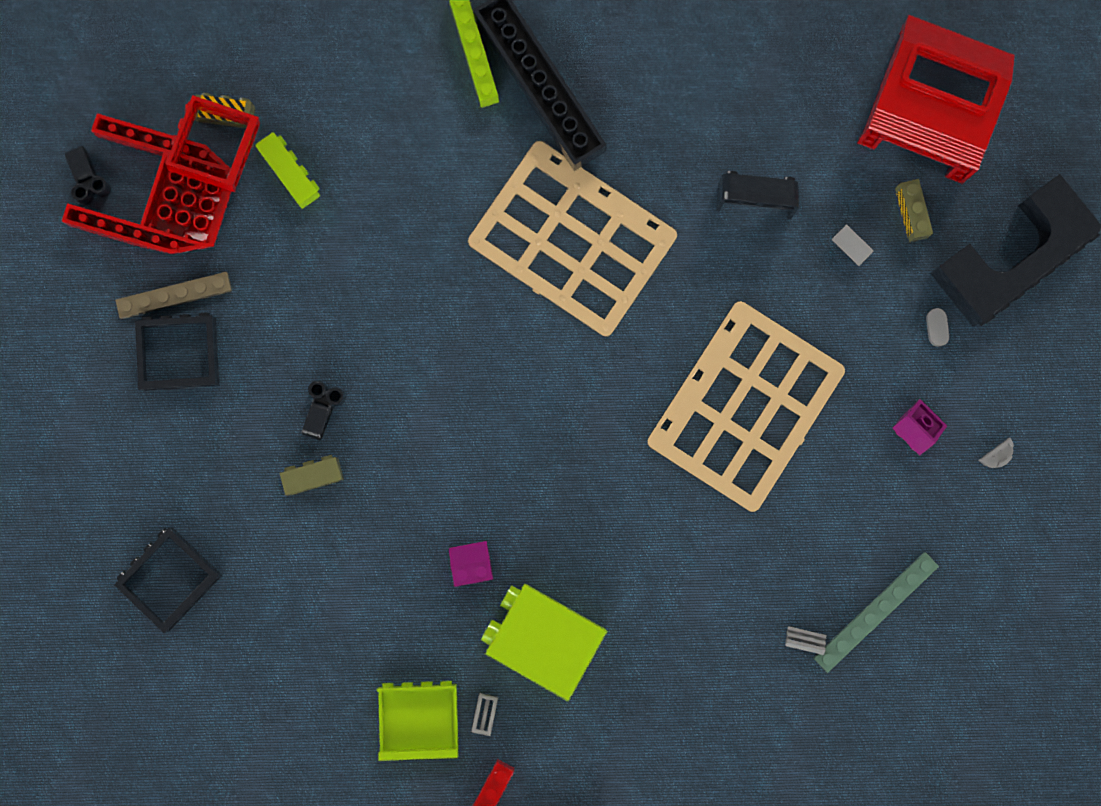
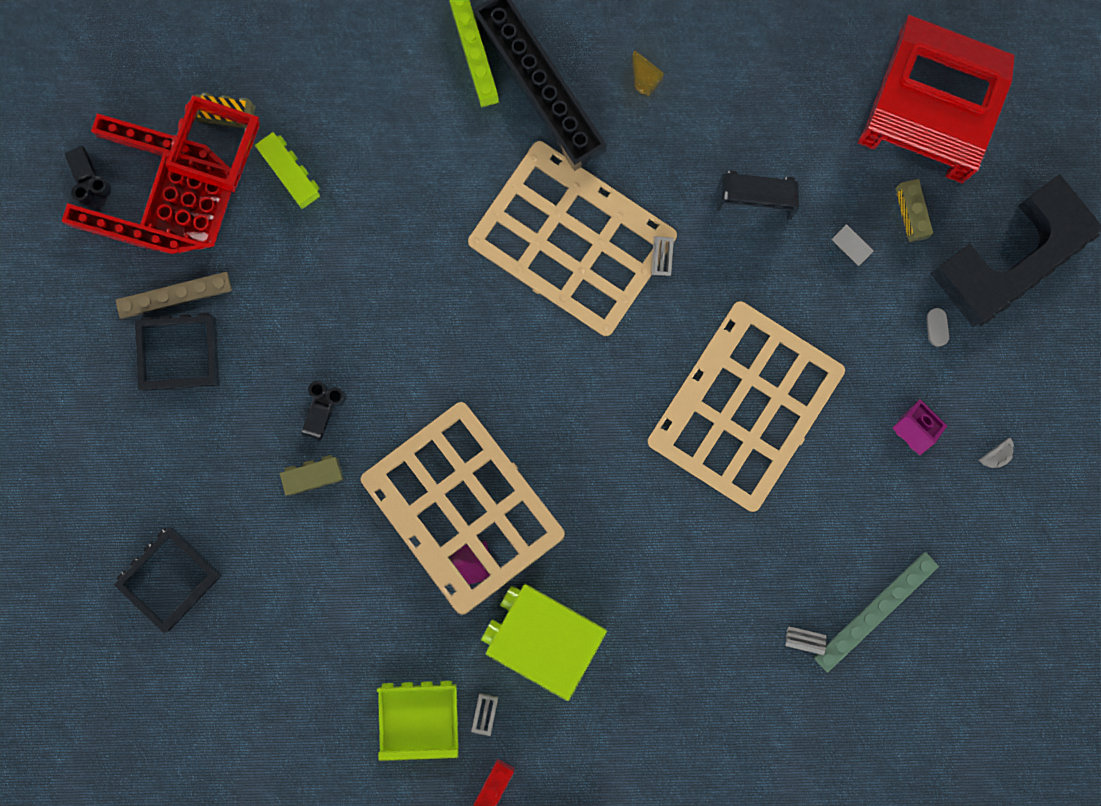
none -> tan door [361,402,565,614]
none -> clear yellow slope [632,51,664,96]
none -> light grey tile [651,236,674,276]

